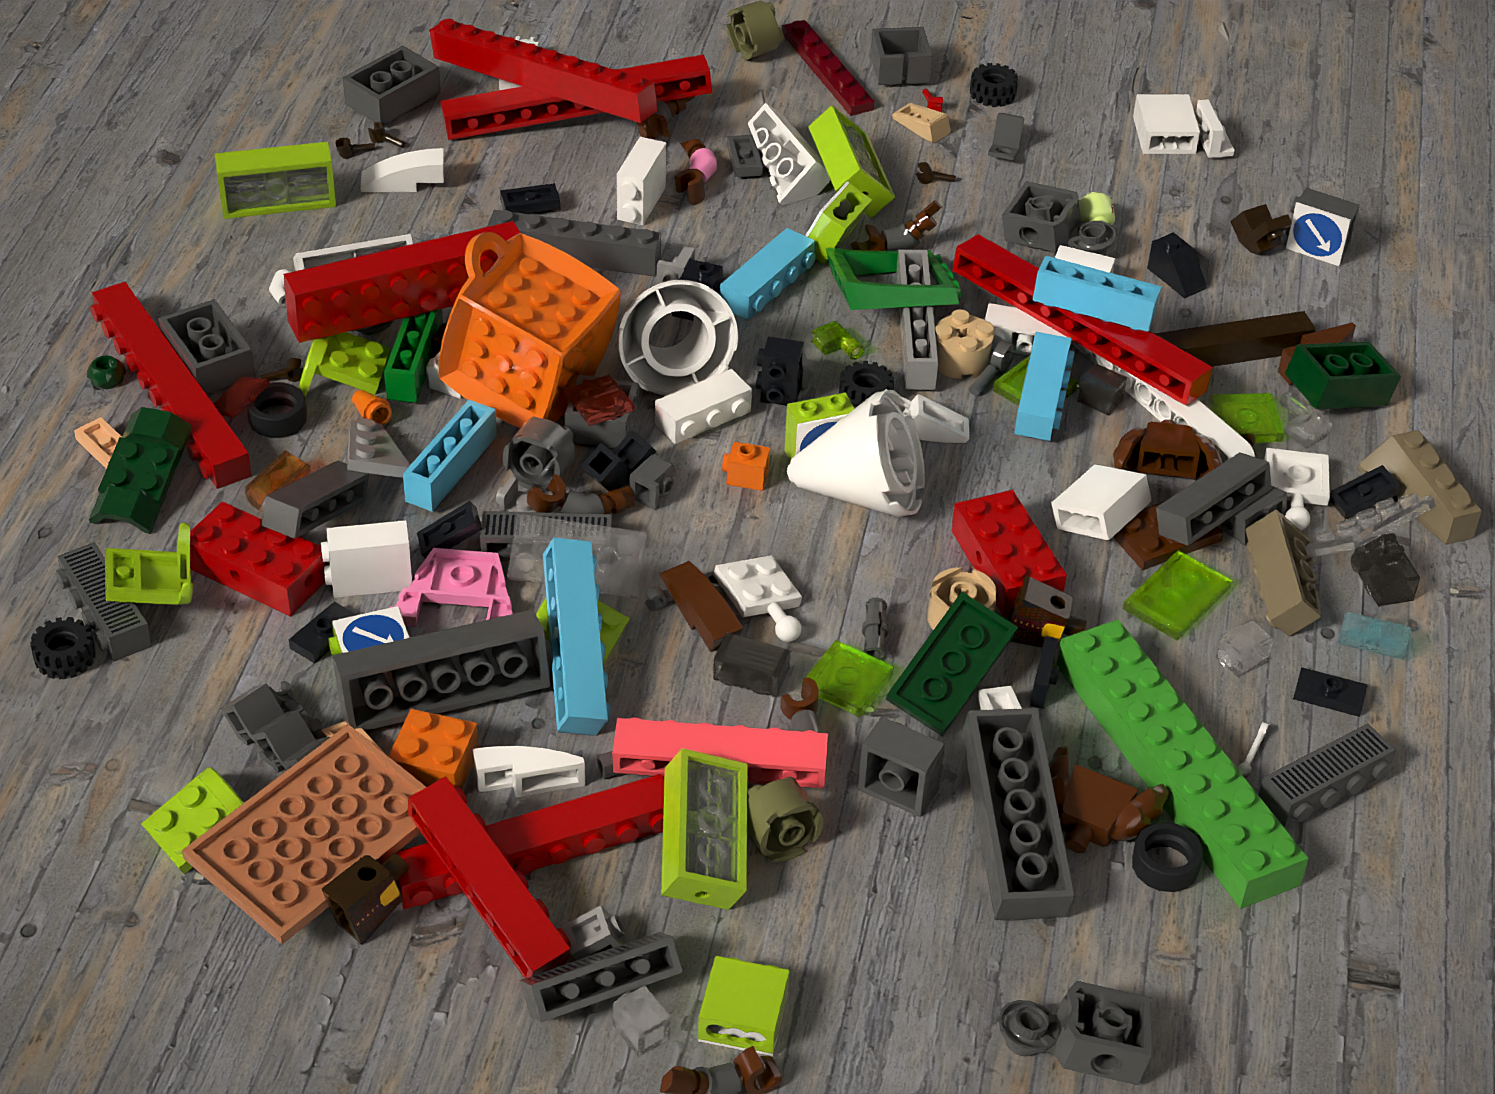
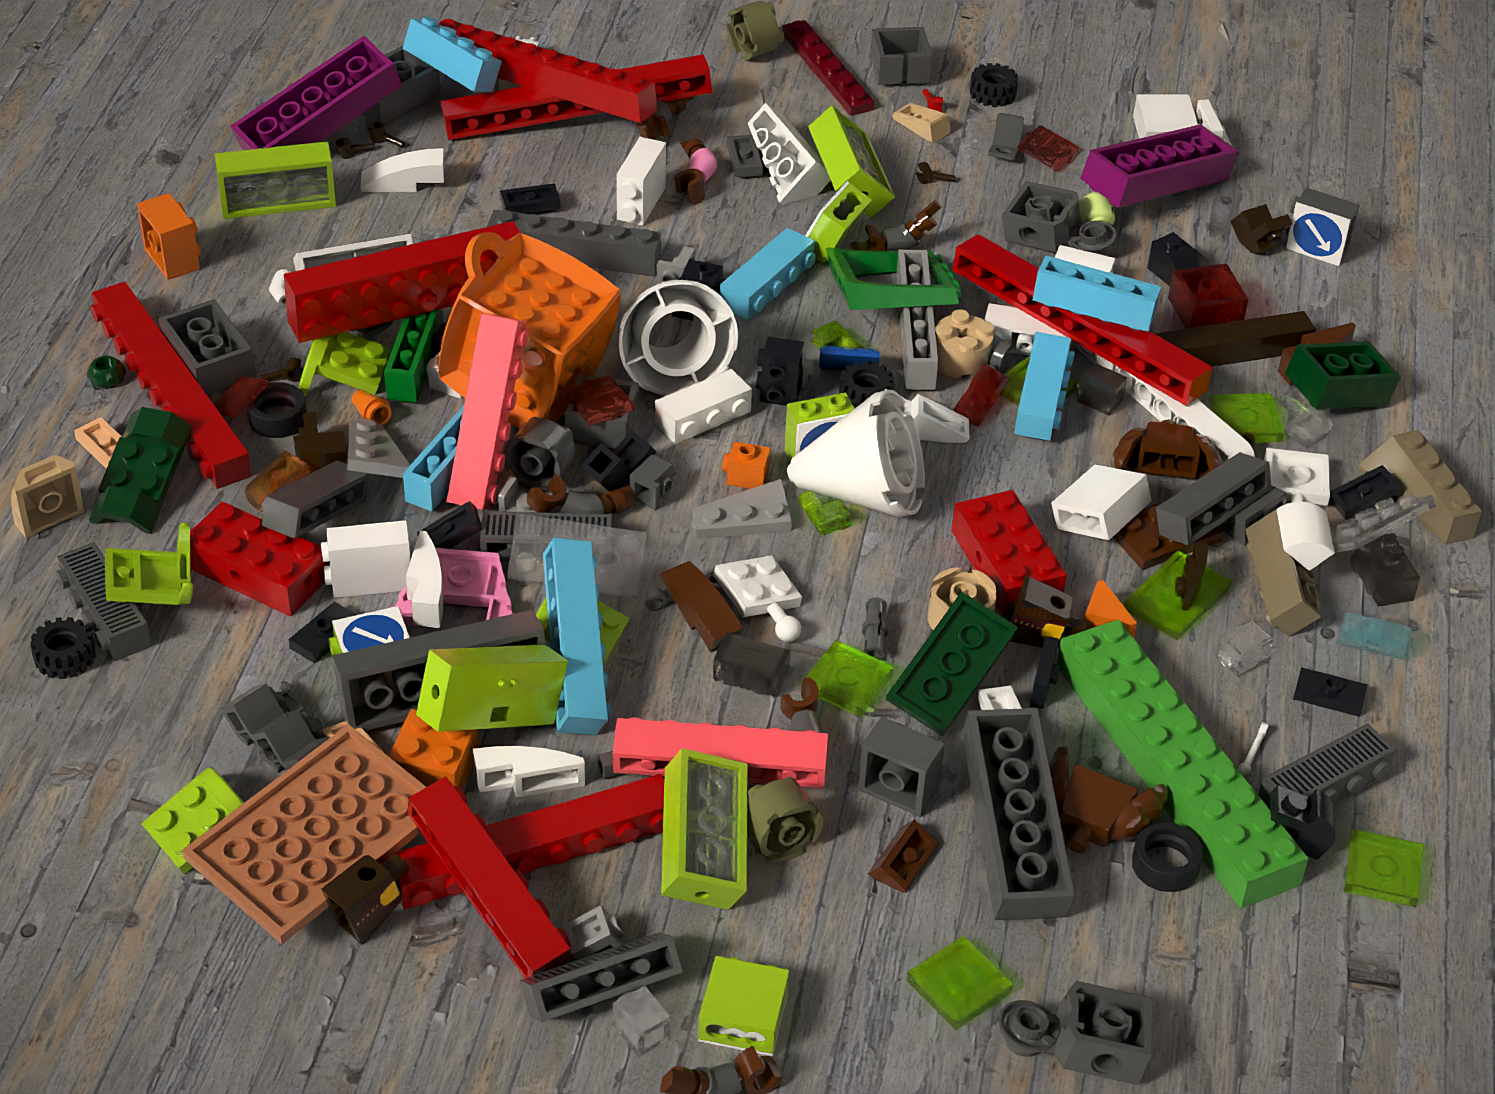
none -> tan slope [11,455,85,539]
none -> orange brick [137,193,201,280]
none -> magenta brick [230,36,403,150]
none -> dark brown brick [293,413,347,474]
none -> medium azure brick [402,16,502,92]
none -> white slope [406,531,443,628]
none -> lime brick [416,645,568,732]
none -> coral brick [446,313,529,510]
none -> light grey wing [693,479,792,539]
none -> clear neon green piece [798,490,852,535]
none -> blue slope [819,346,880,370]
none -> reddish brown slope [868,819,940,893]
none -> clear neon green tile [906,935,1013,1030]
none -> clear red slope [953,363,1010,427]
none -> clear red piece [1017,125,1079,171]
none -> magenta brick [1080,124,1239,207]
none -> orange slope [1084,580,1137,638]
none -> clear red brick [1168,263,1249,329]
none -> dark brown slope [1175,542,1208,611]
none -> black brick [1270,785,1335,860]
none -> white brick [1277,502,1335,571]
none -> clear neon green tile [1343,829,1424,907]

